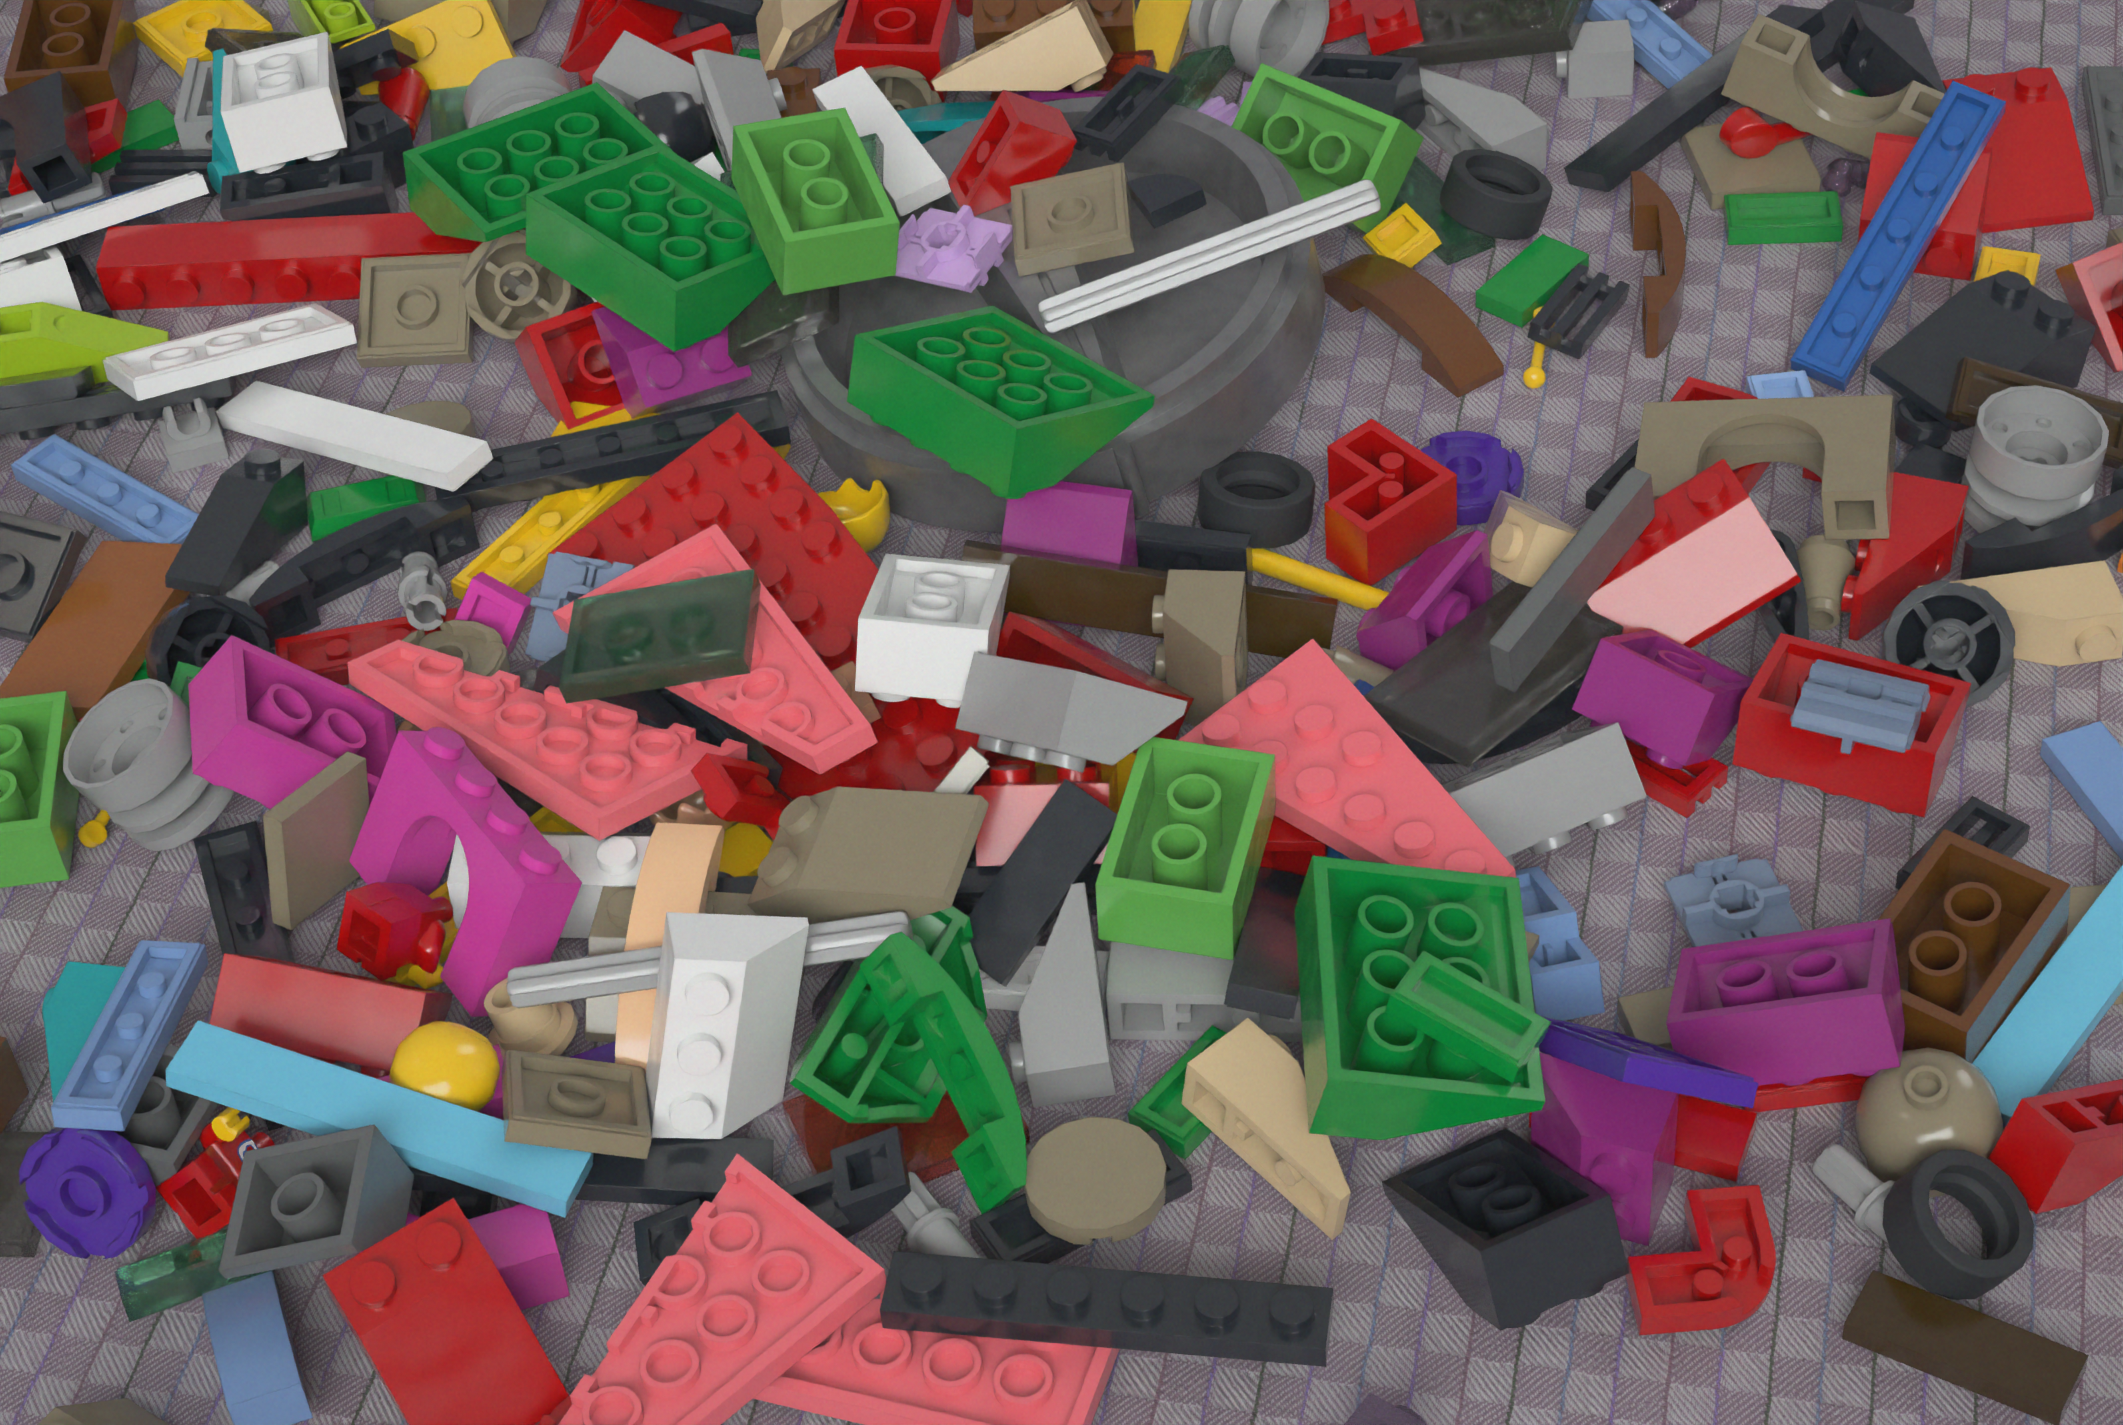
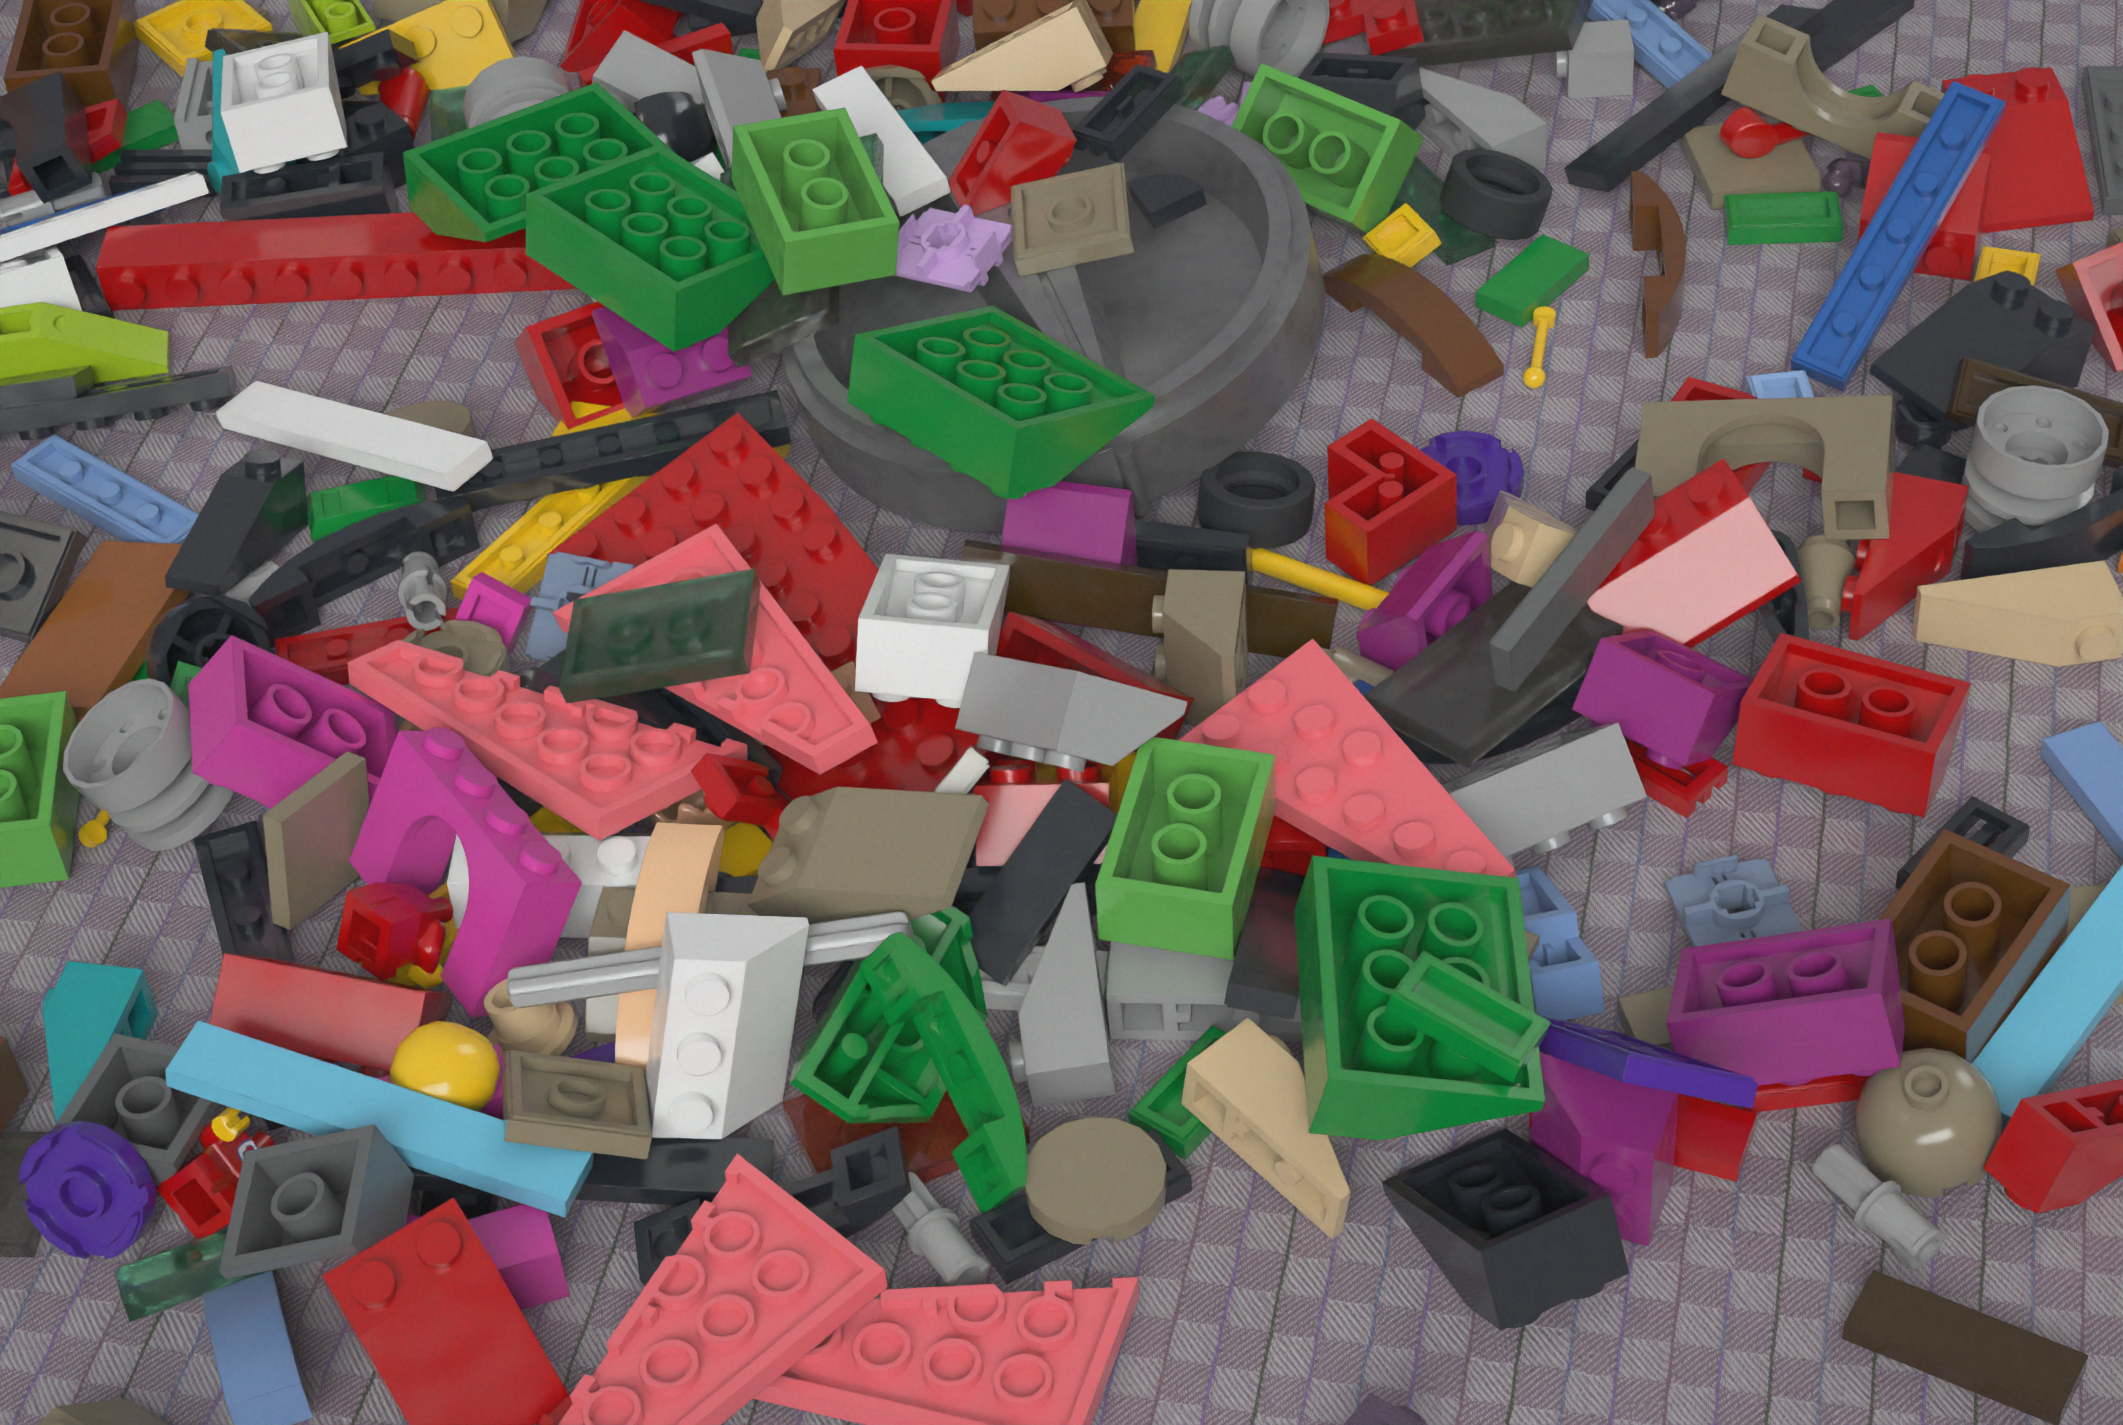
medium blue tile [51,940,208,1131] -> none
white tile [103,303,357,401] -> none
light grey tile [158,398,229,474] -> none
dark tan tile [357,253,474,368] -> none
dark tan cylinder [462,229,578,344] -> none
yellow hair [818,478,890,553] -> none
black plate [880,1251,1334,1367] -> none
axle [1038,179,1381,334] -> none
black tile [1527,263,1630,359] -> none
red plate [1626,1185,1776,1336] -> none
sand blue piece [1790,659,1931,754] -> none
black slope [1833,1,1946,97] -> none
black cylinder [1882,581,2015,709] -> none
black tyre [1882,1150,2034,1300] -> none

